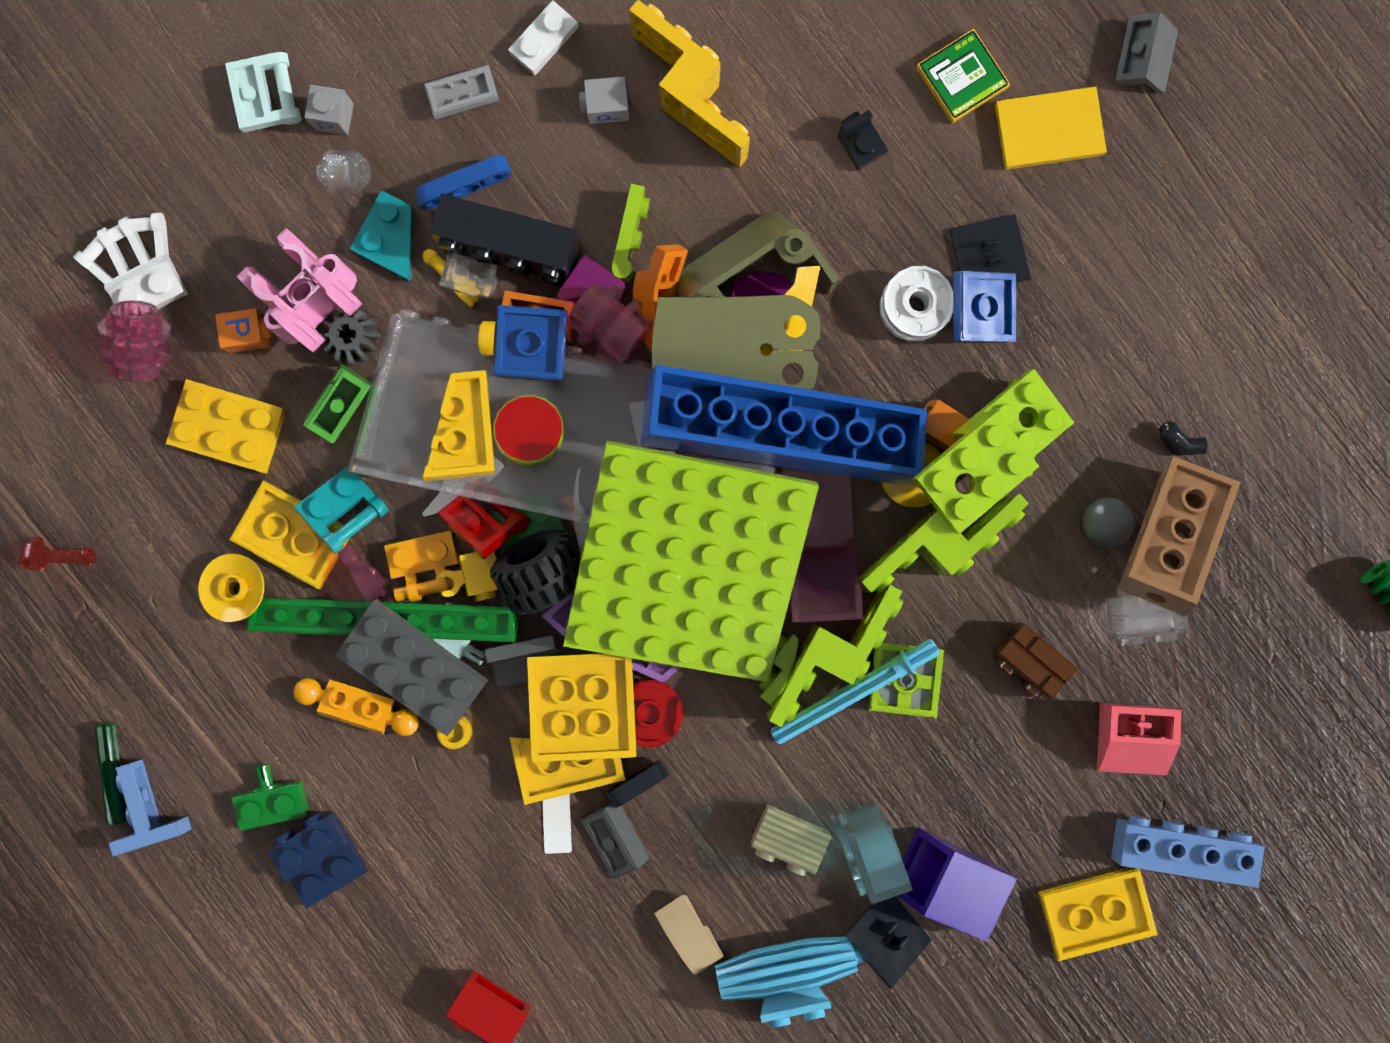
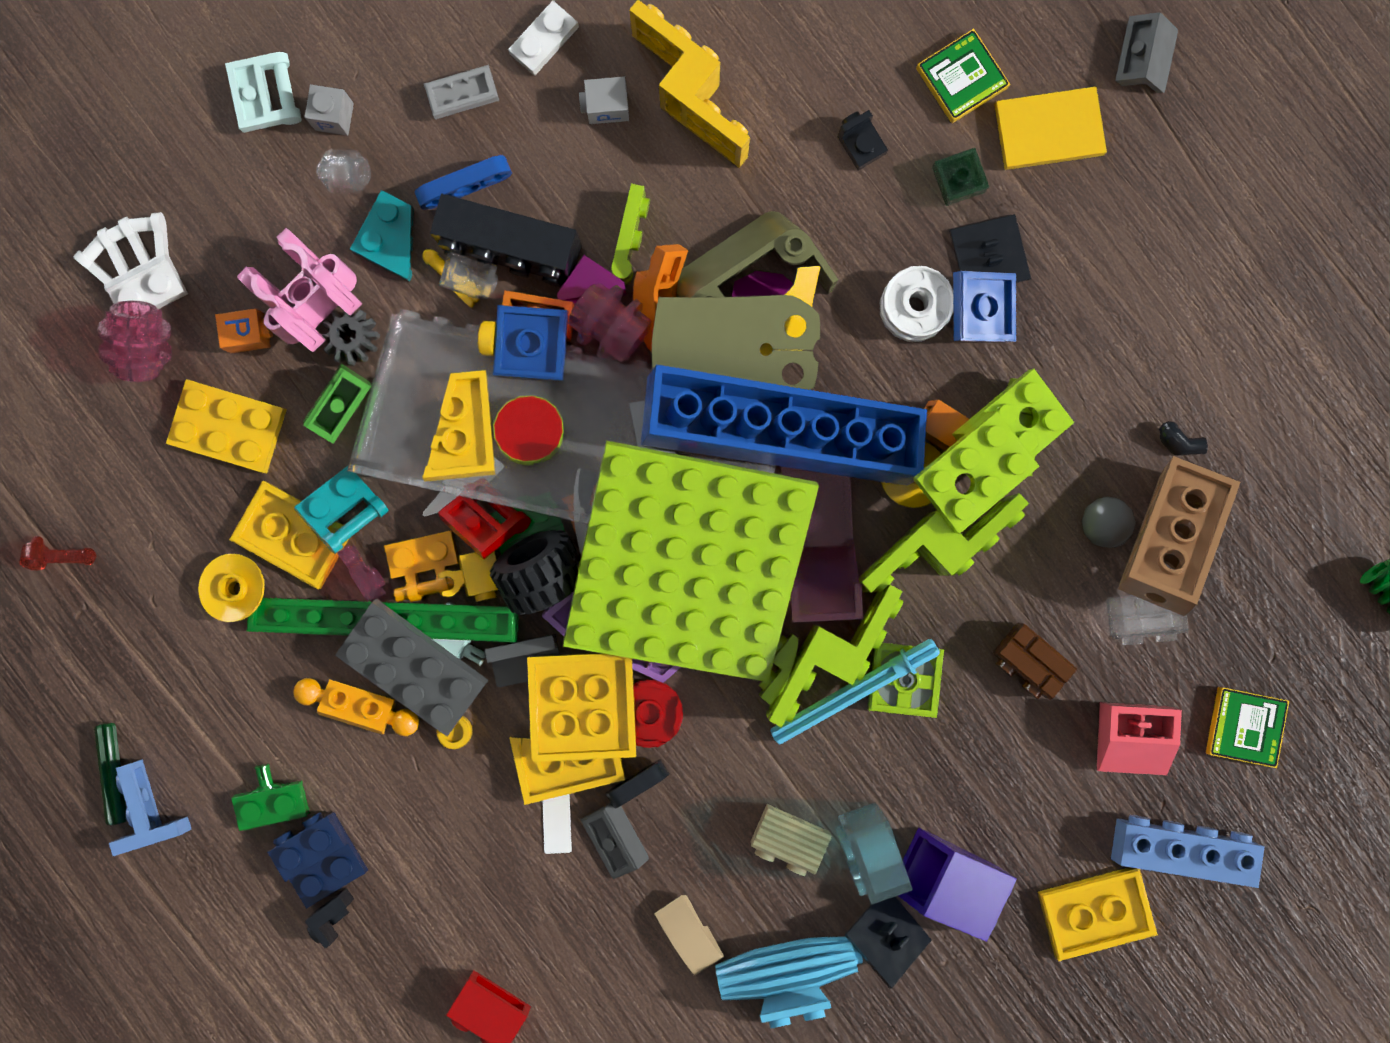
none -> black bracket [305,888,354,948]
none -> clear green piece [932,148,989,206]
none -> tile [1206,687,1289,768]

